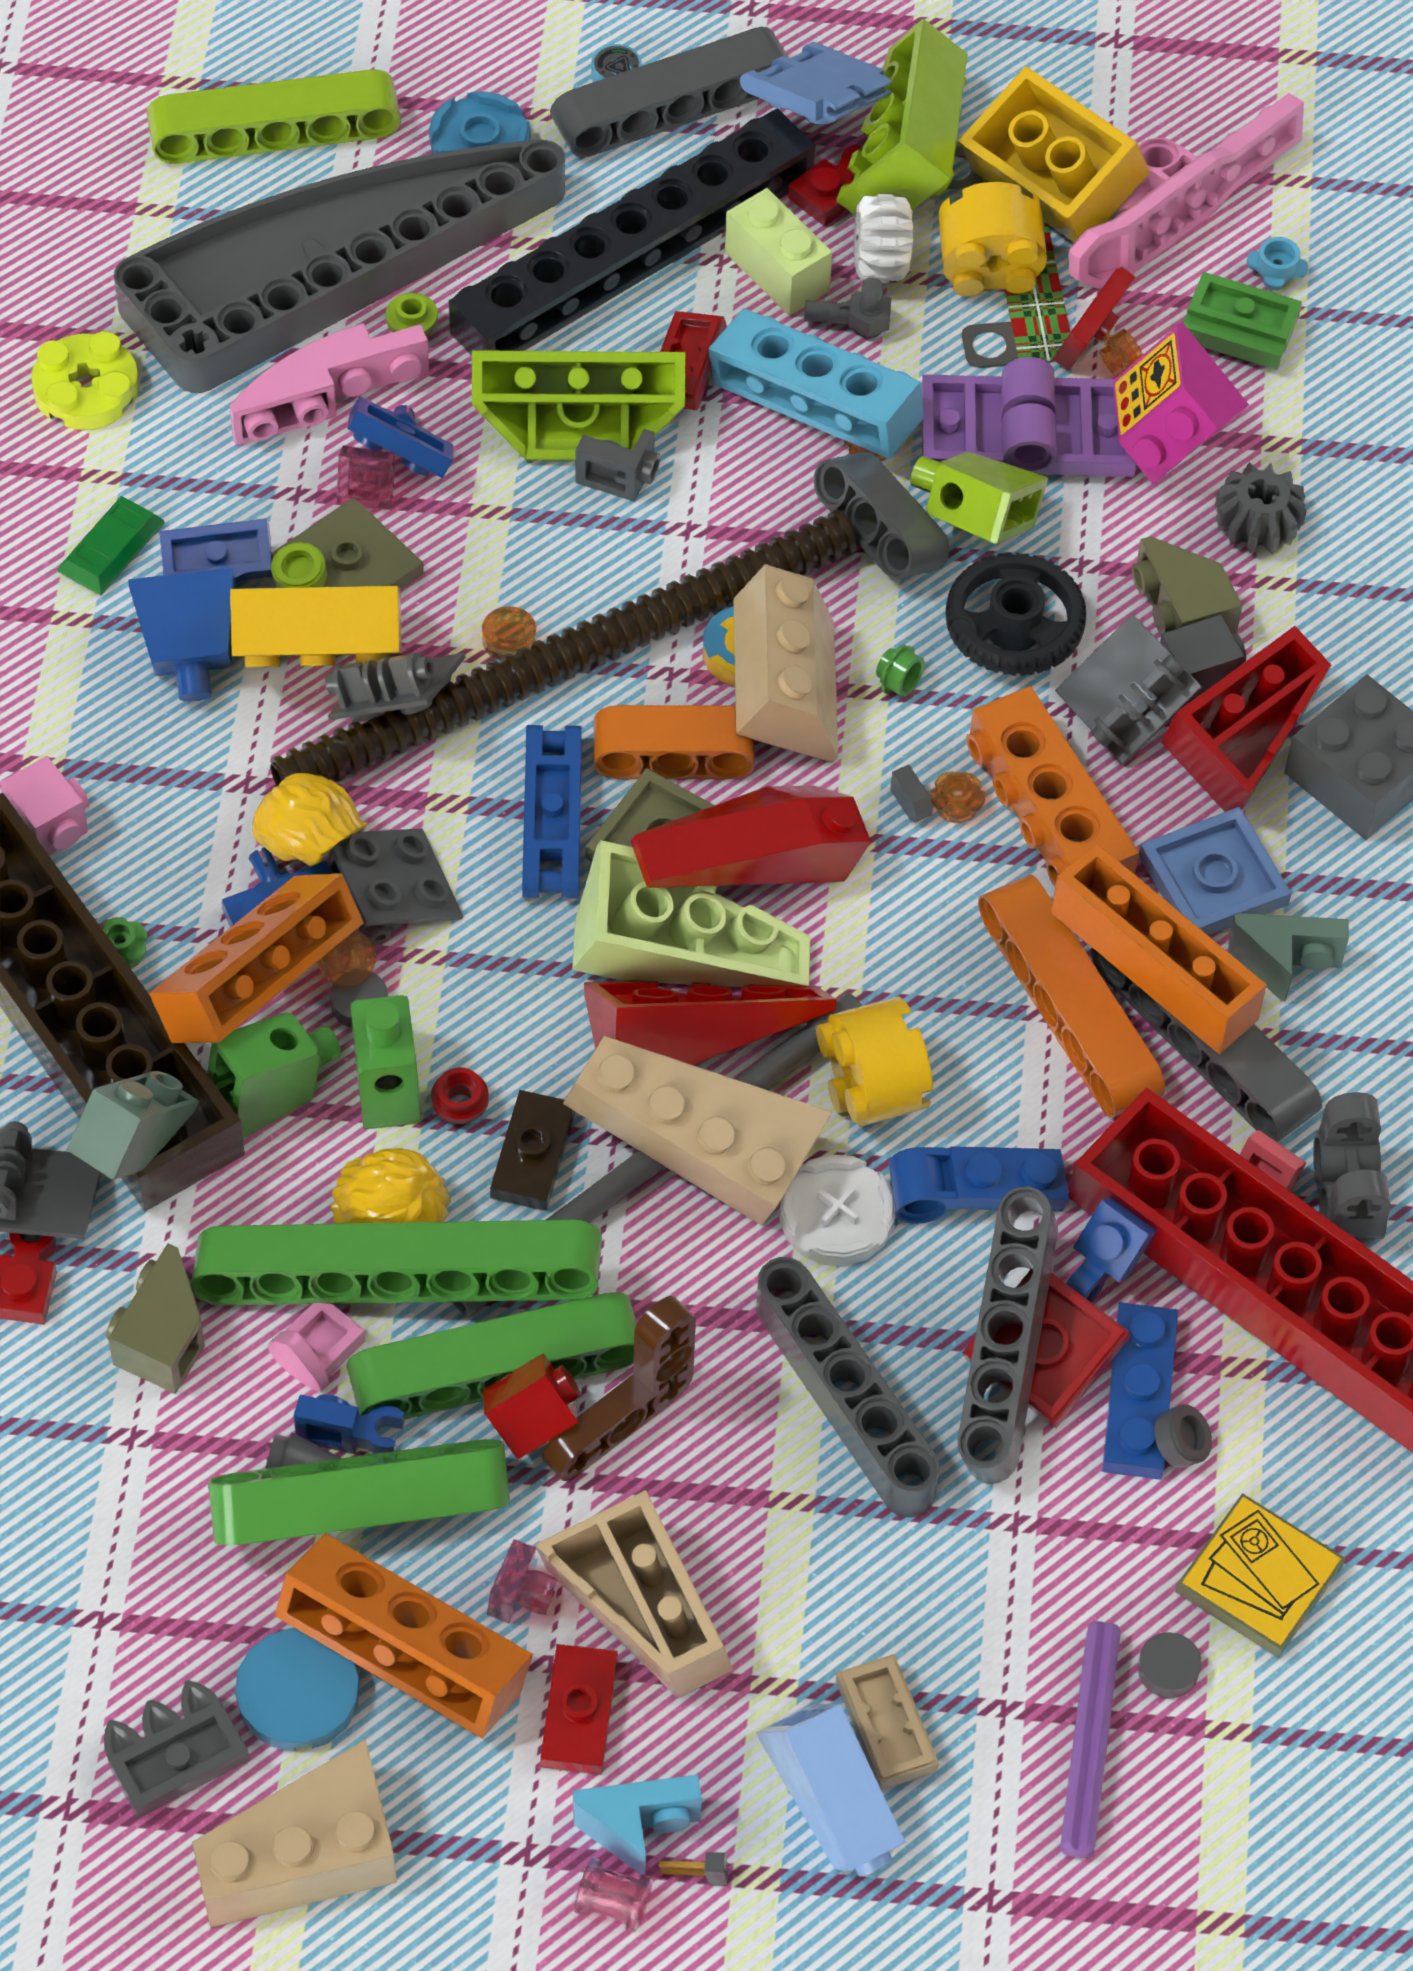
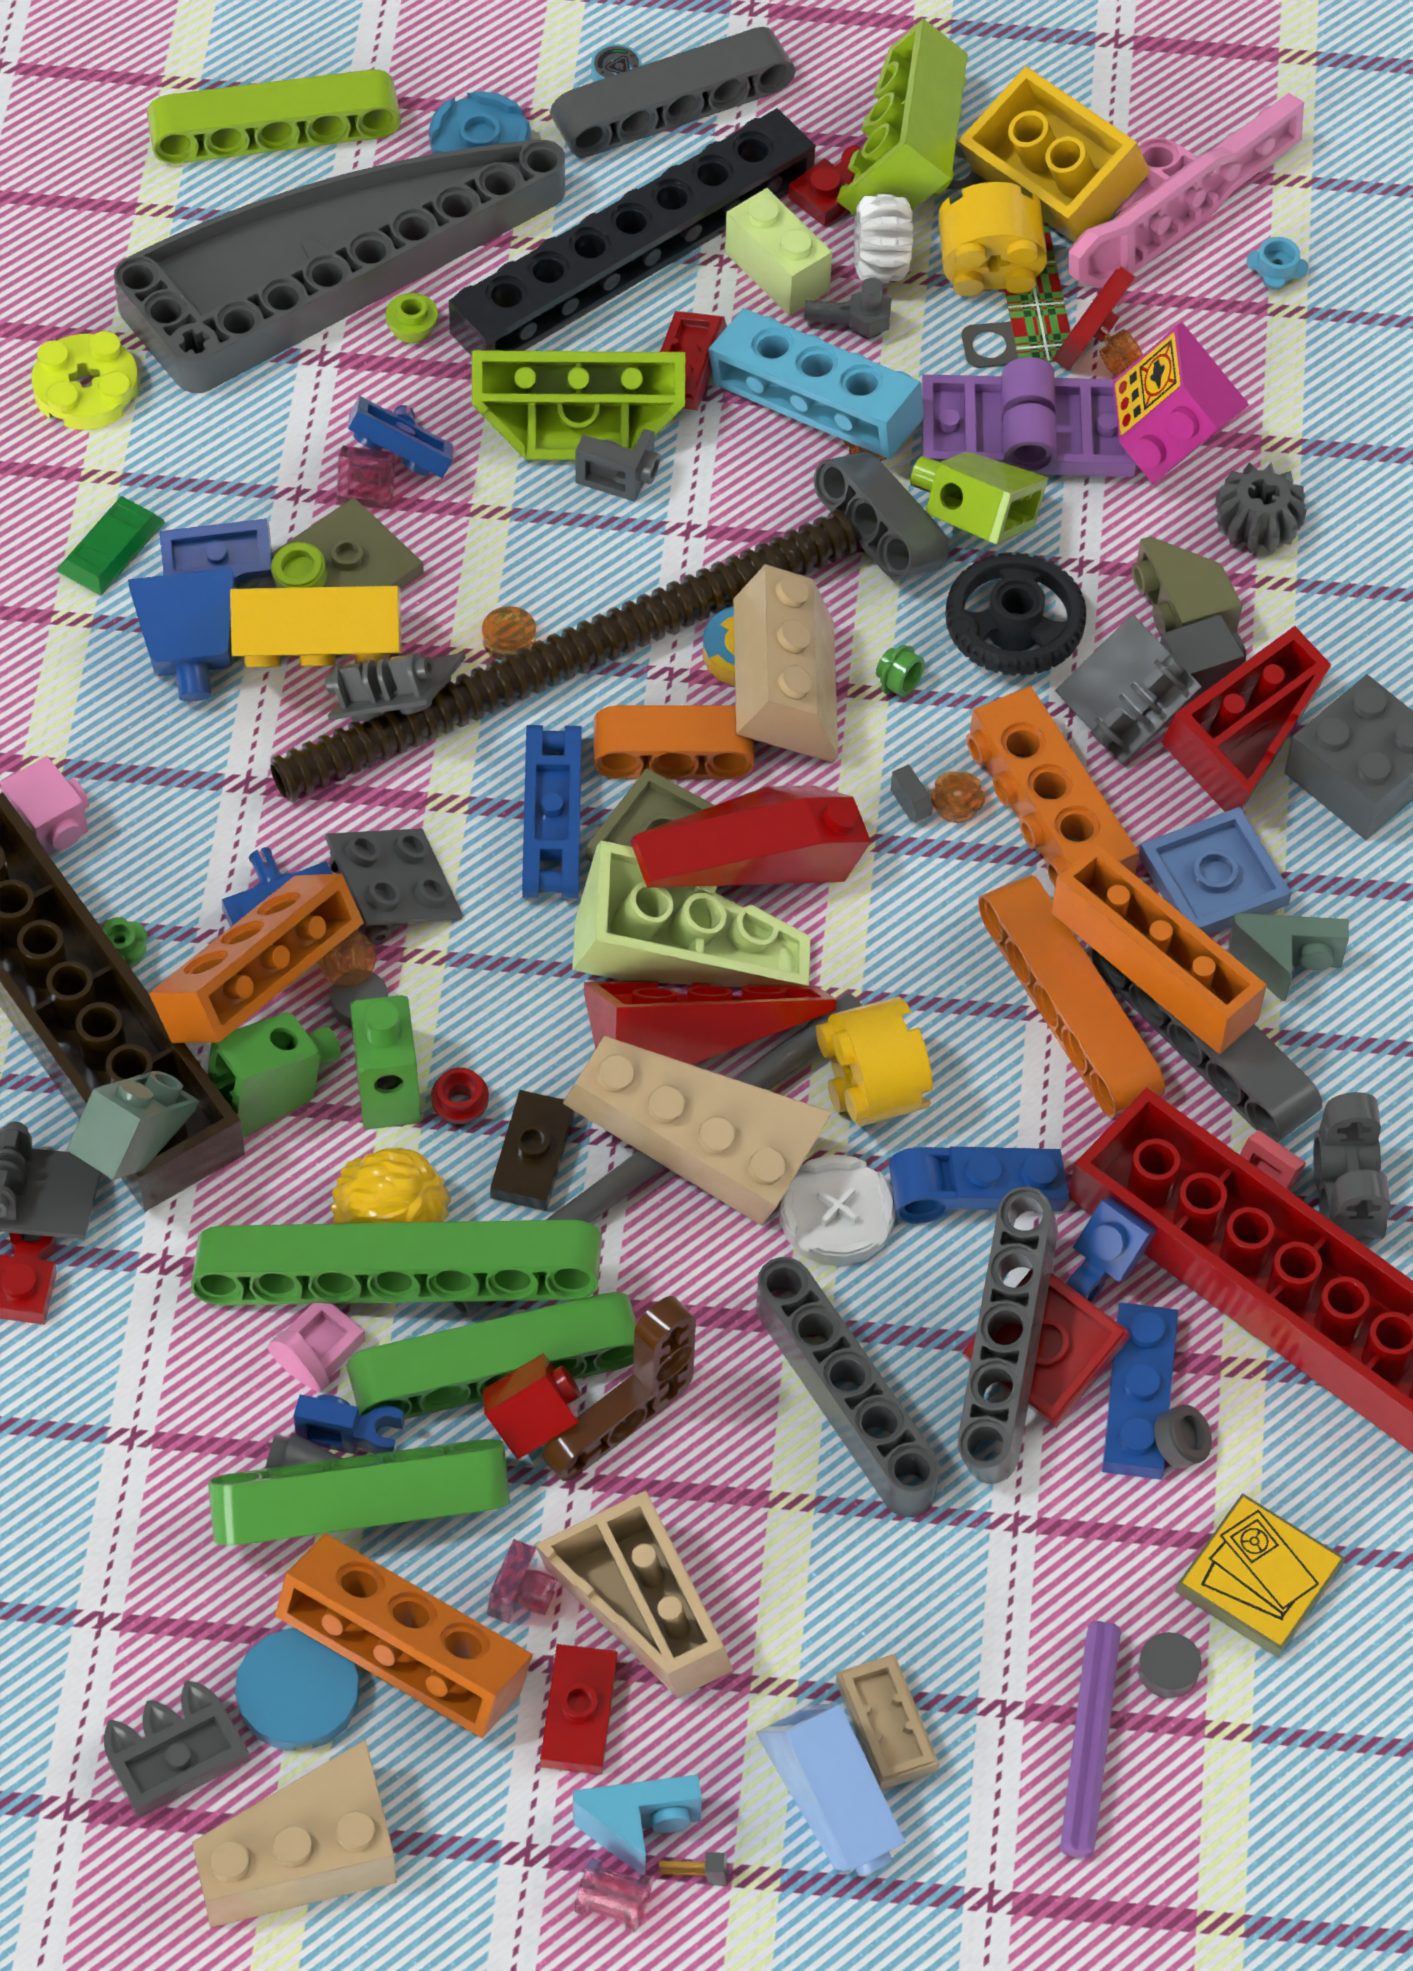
olive slope [106,1243,205,1394] -> none
bright pink slope [230,323,429,446] -> none
yellow hair [252,773,368,866] -> none
medium blue plate [740,42,891,124] -> none
bright green plate [1182,271,1302,370] -> none

